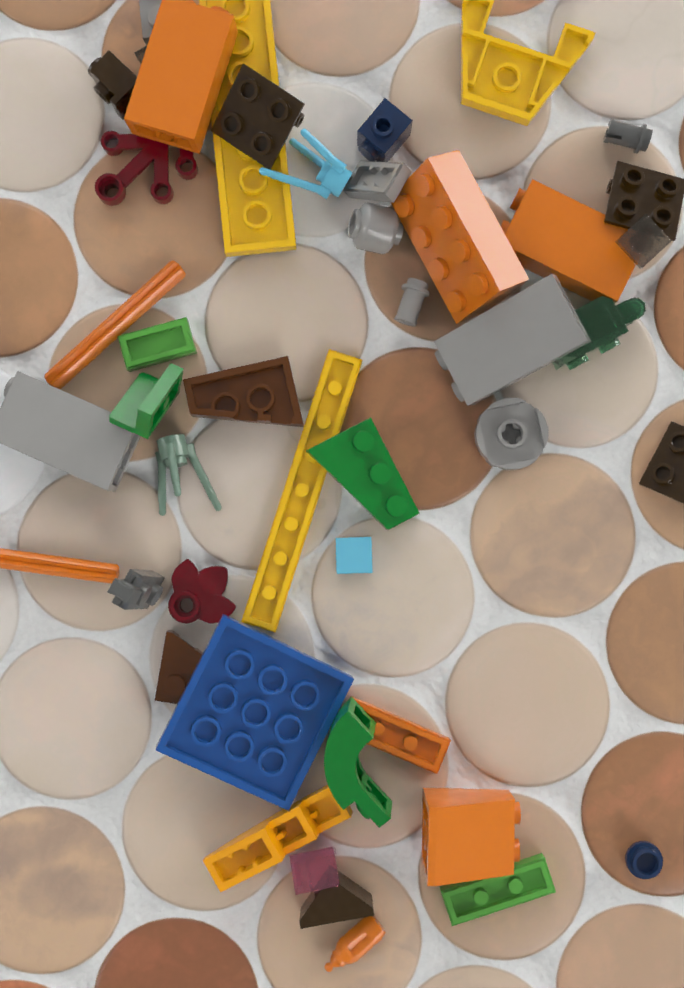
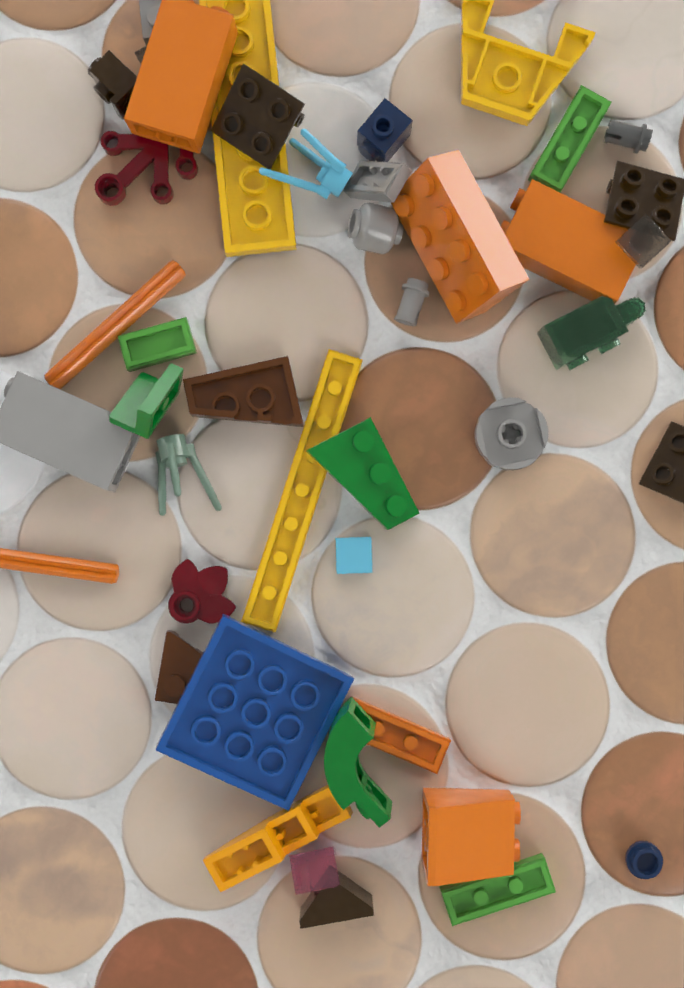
dark grey hinge [107,569,165,610] -> none
orange piece [324,916,386,972] -> none
light grey brick [434,274,591,406] -> none
none -> bright green tile [528,85,612,193]

